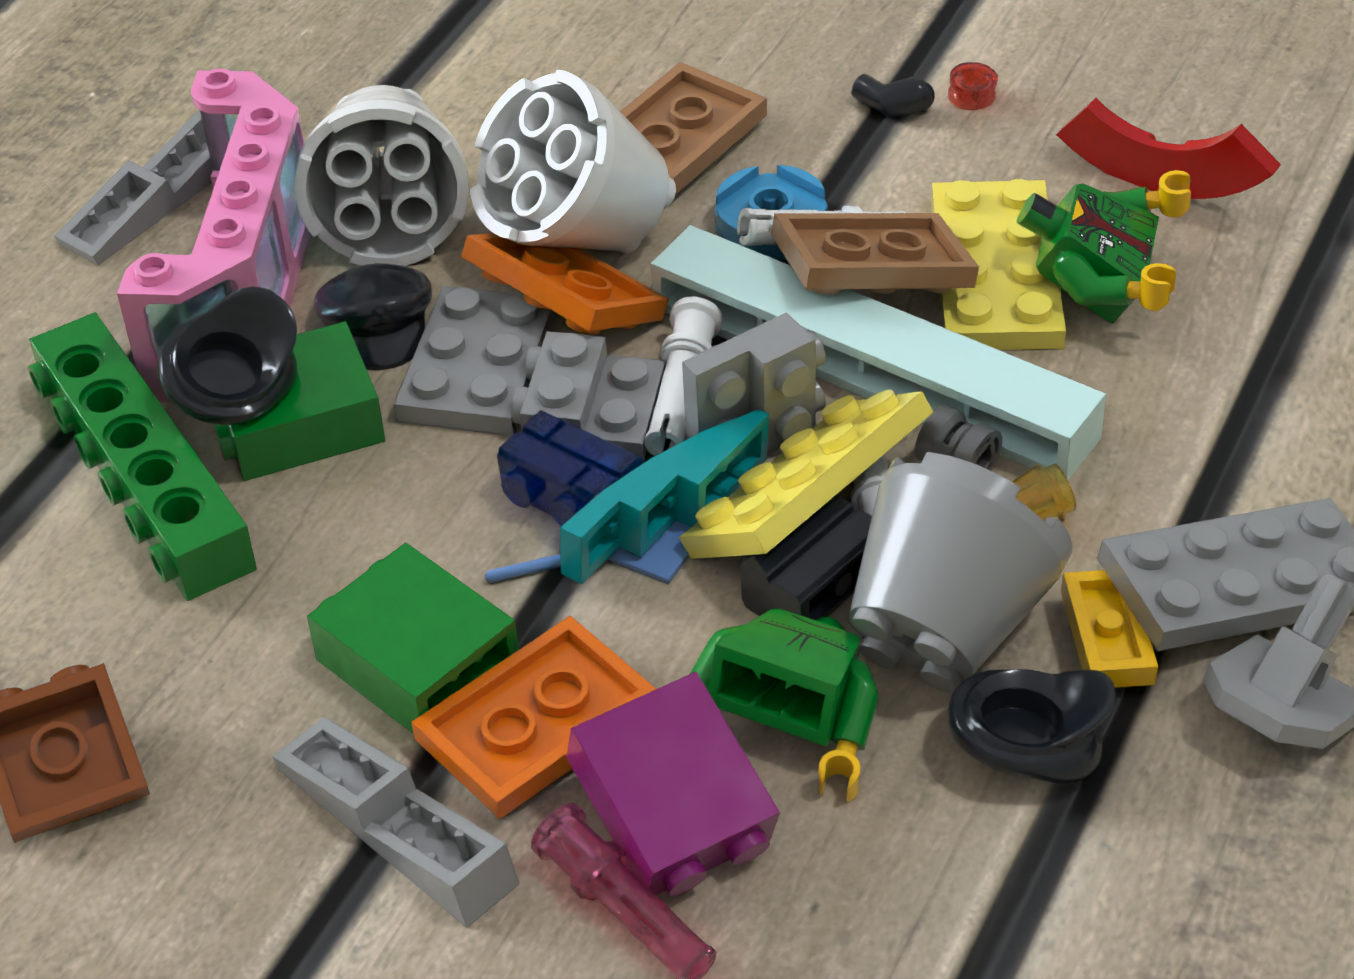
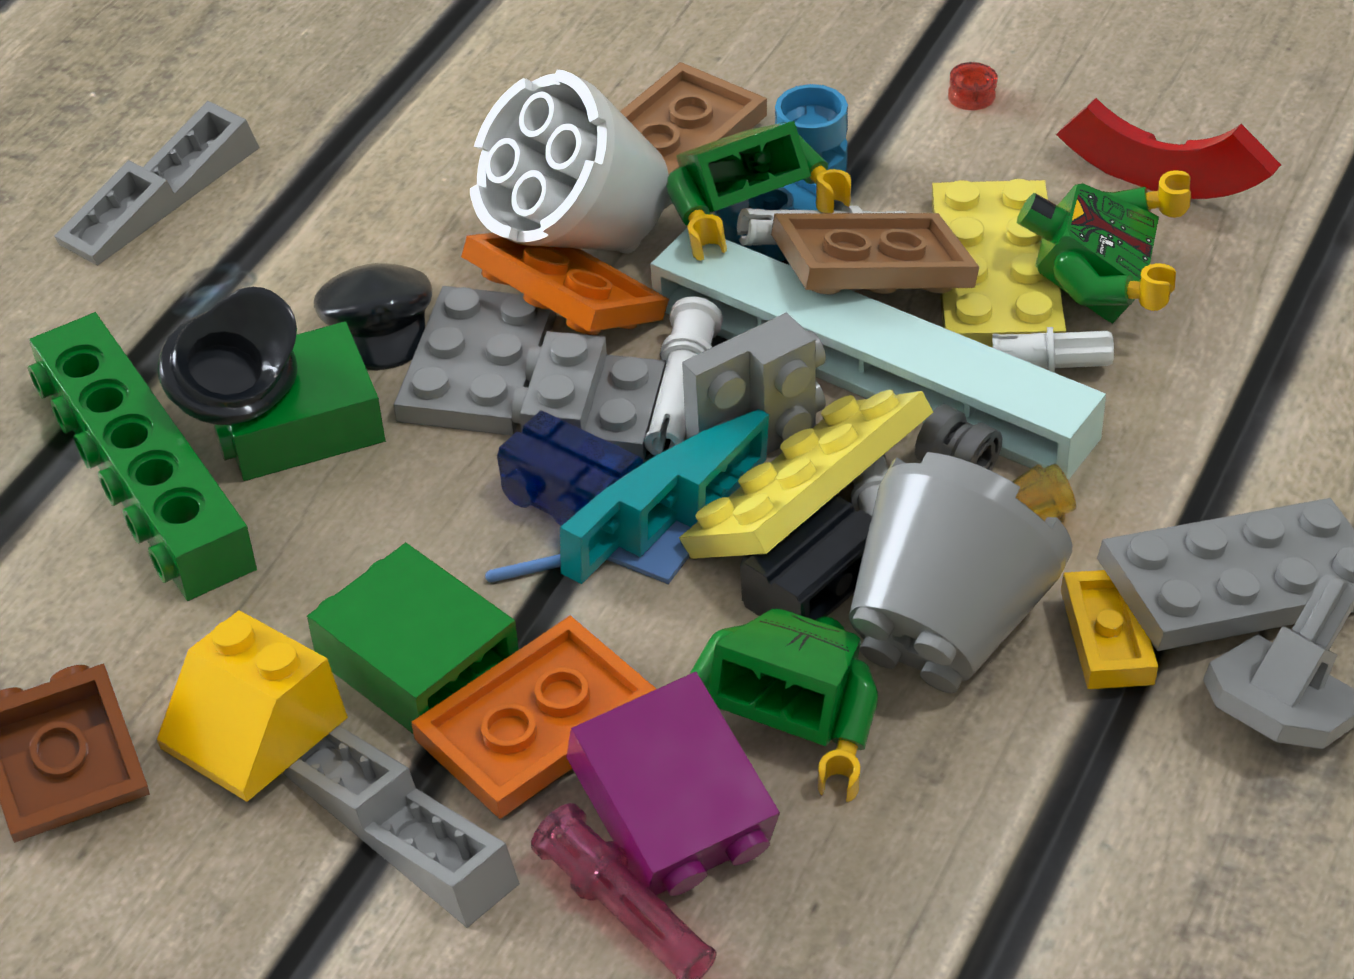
bright pink windscreen [117,68,311,402] -> none
white cone [295,85,469,266] -> none
black arm [851,74,935,119] -> none
black piece [947,669,1115,783] -> none
none -> yellow slope [157,610,348,802]
none -> green torso [666,121,851,261]
none -> dark azure wheel [775,84,848,172]
none -> white axle [992,327,1114,373]

